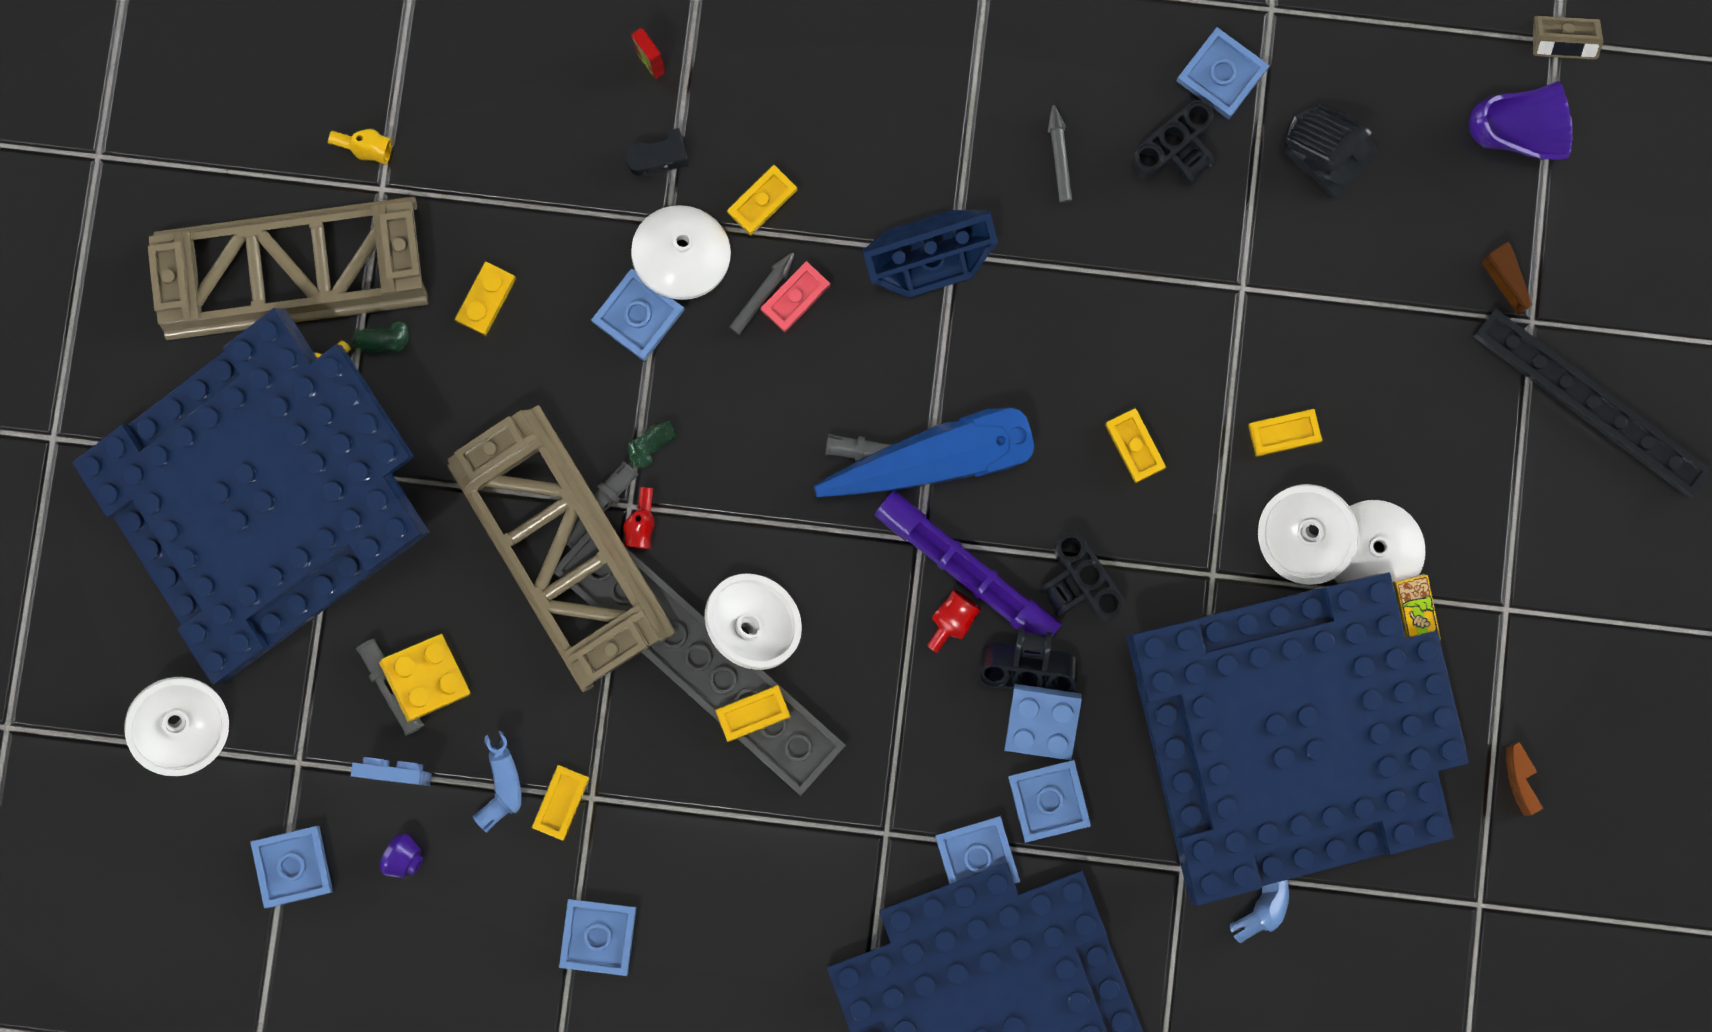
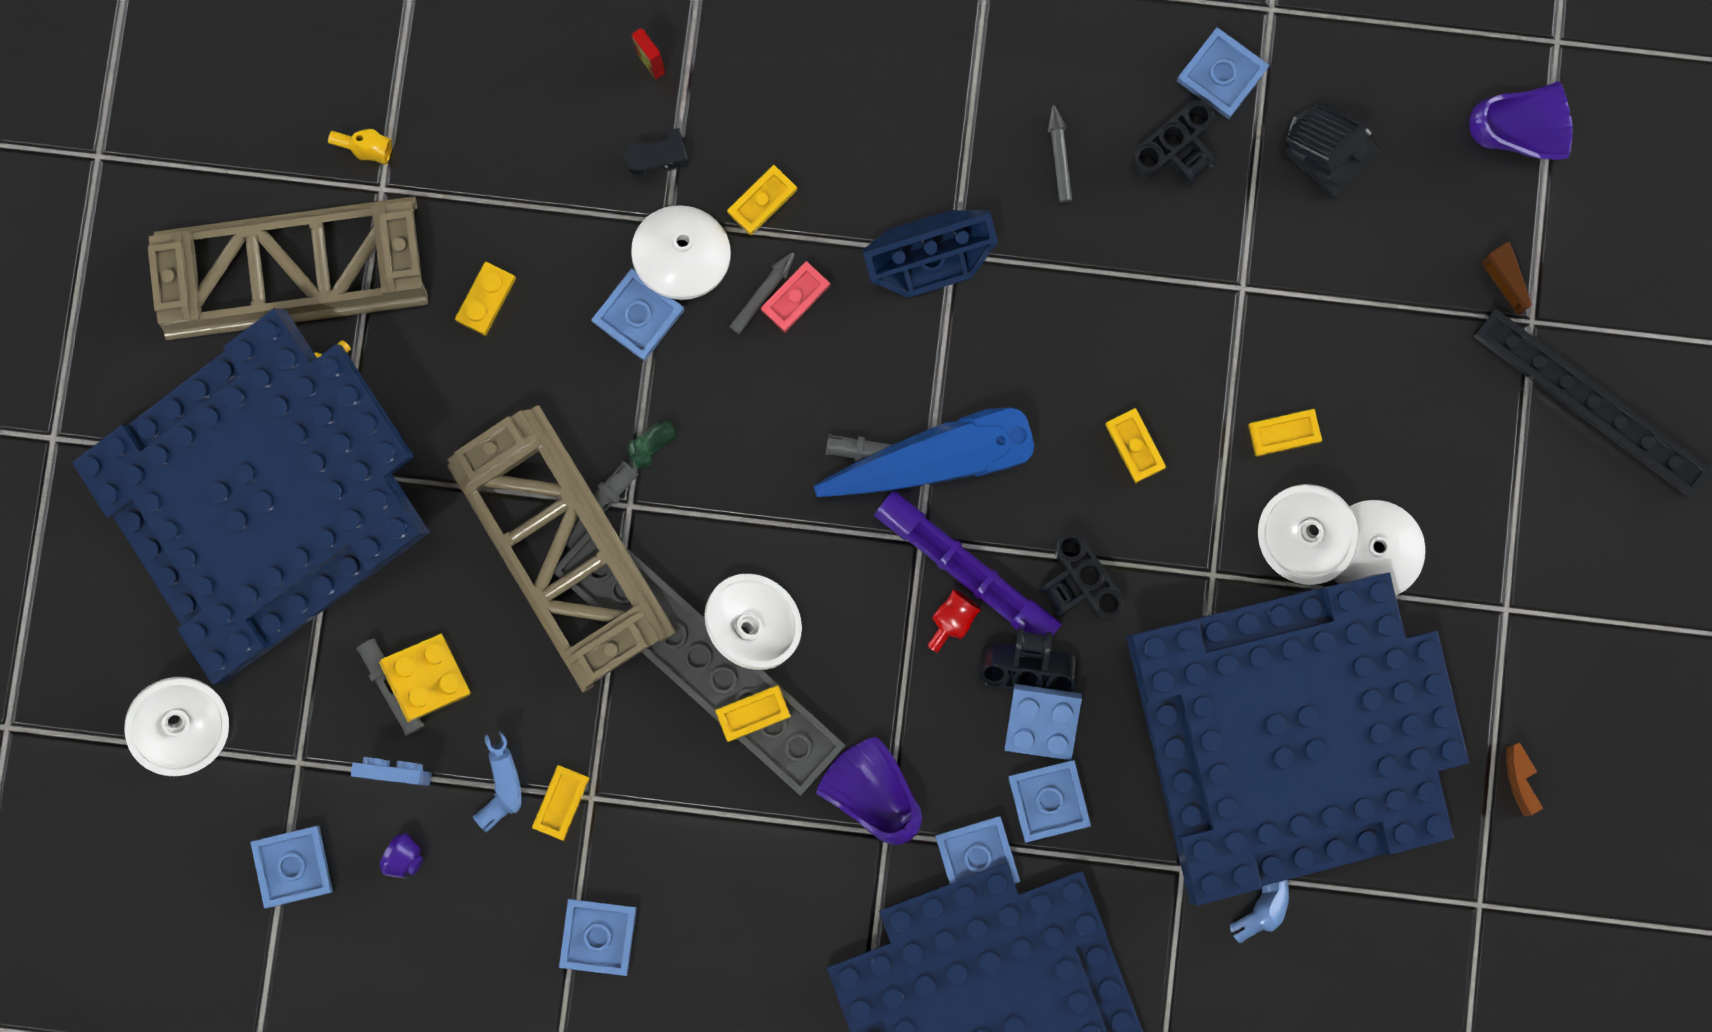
clear green arm [353,321,409,353] -> none
red piece [623,487,655,550] -> none
tile [1392,574,1441,640] -> none
dark tan slope [1533,16,1603,59] -> none
none -> dark purple hair [816,737,922,845]

